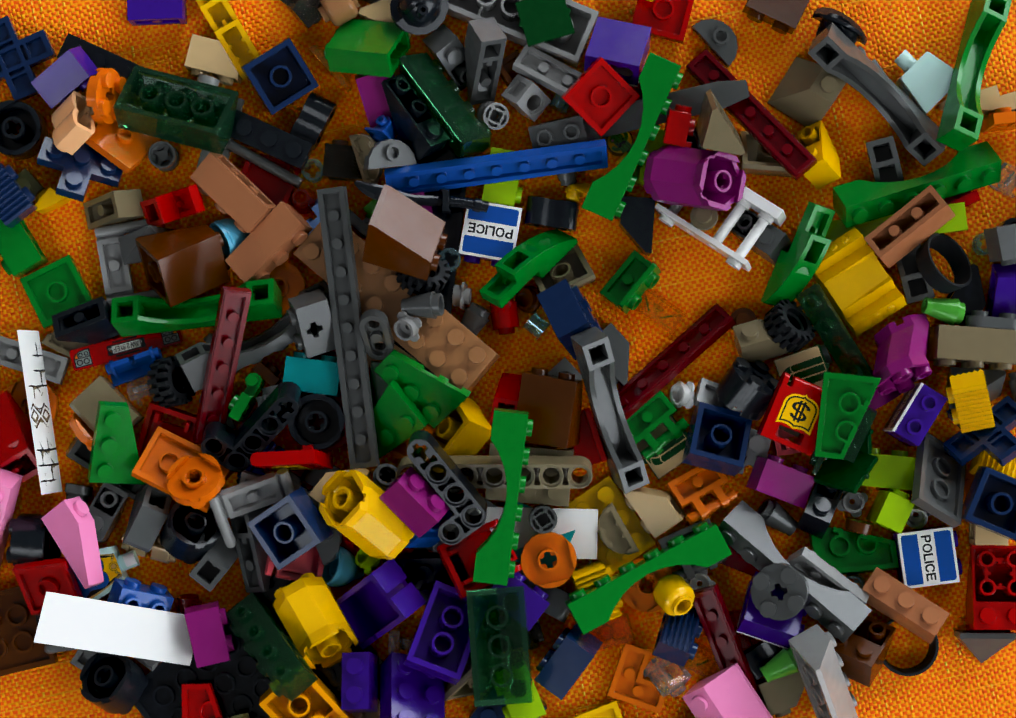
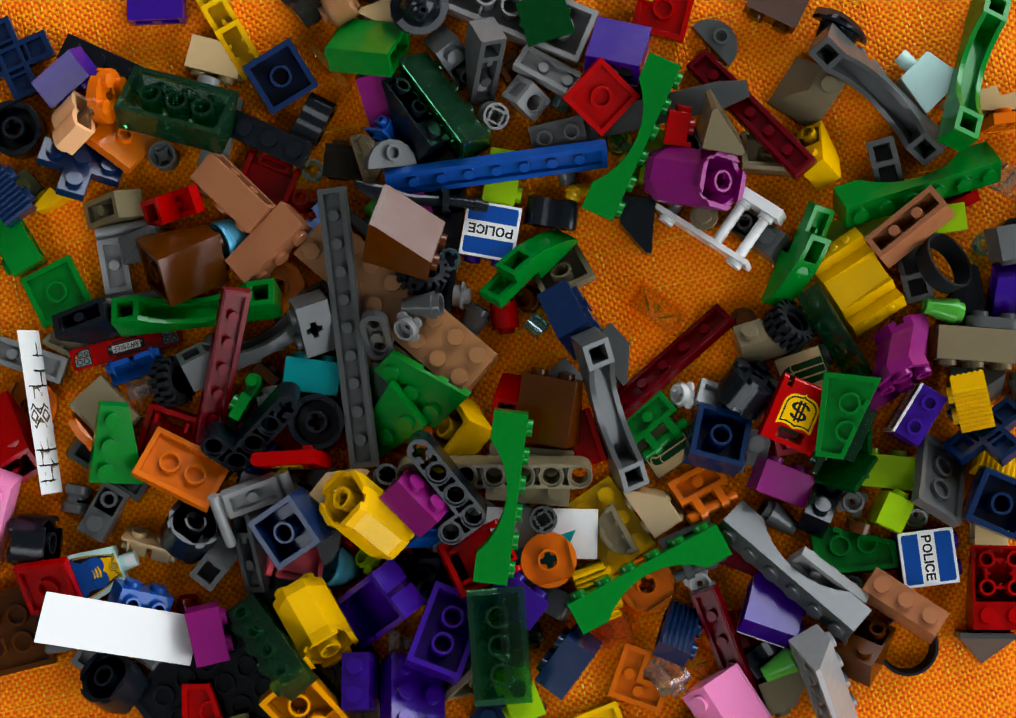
bright pink slope [41,496,104,589] -> none
dark grey slope [123,484,172,553] -> none
orange plate [167,453,225,509] -> none
dark grey bar [226,139,303,189] -> none
green bracket [600,250,661,314] -> none
yellow head [653,574,695,616] -> none
dark grey plate [751,563,809,621] -> none

